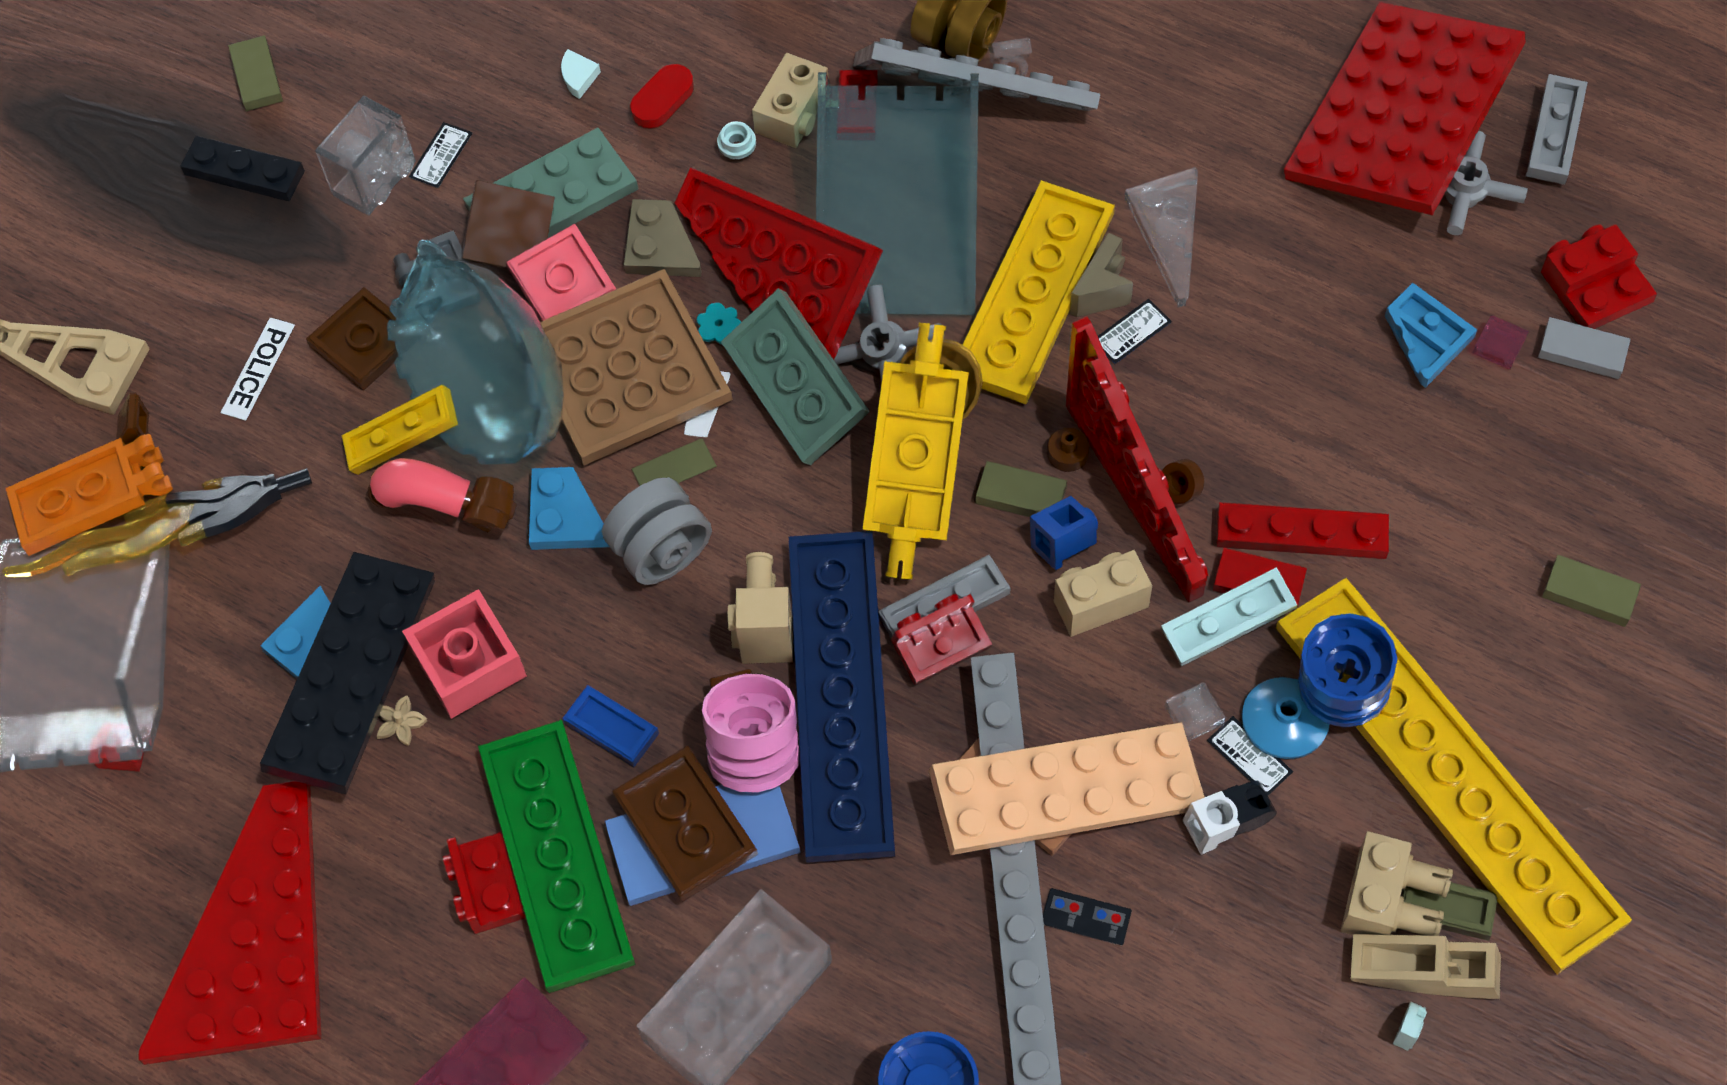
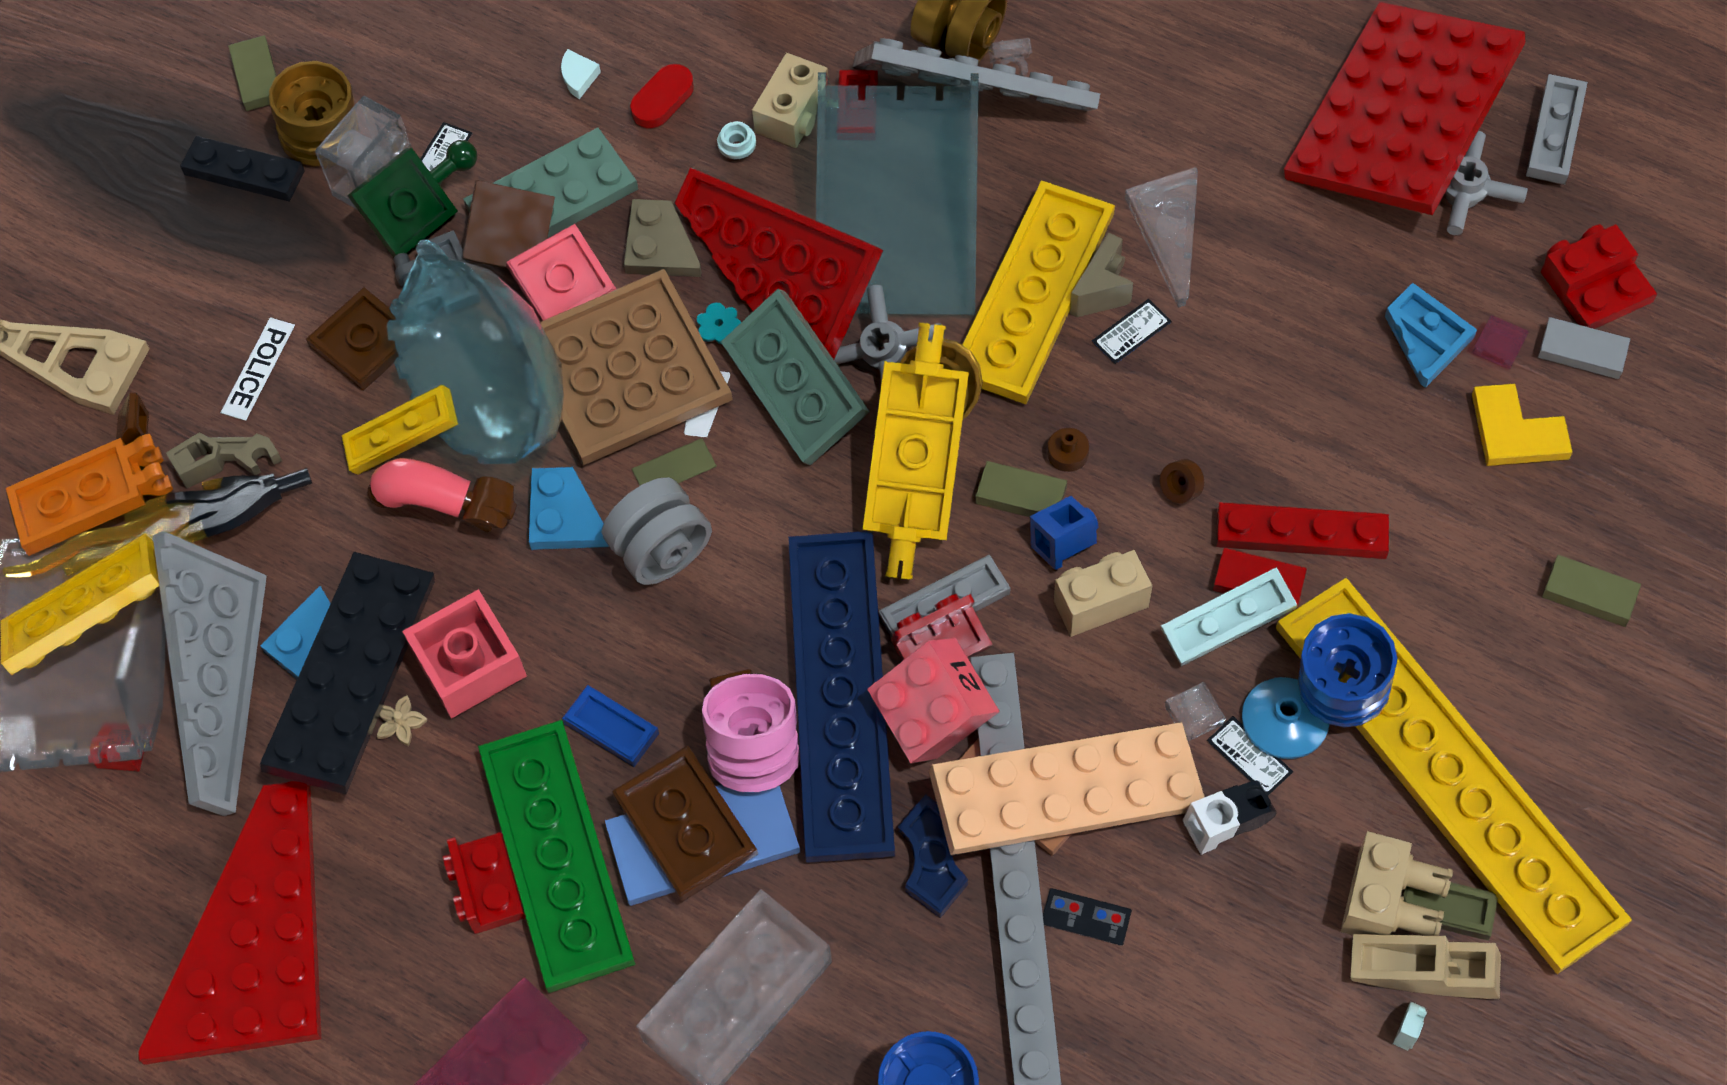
tan brick [728,552,794,664] -> none
red wing [1066,316,1208,603] -> none
none -> yellow plate [1,533,159,675]
none -> light grey wing [153,531,267,816]
none -> dark tan piece [166,432,282,488]
none -> pearl gold wheel [269,61,360,166]
none -> dark green plate [347,140,478,258]
none -> coral brick [867,638,1000,764]
none -> dark blue tile [898,794,968,918]
none -> yellow tile [1472,384,1573,466]

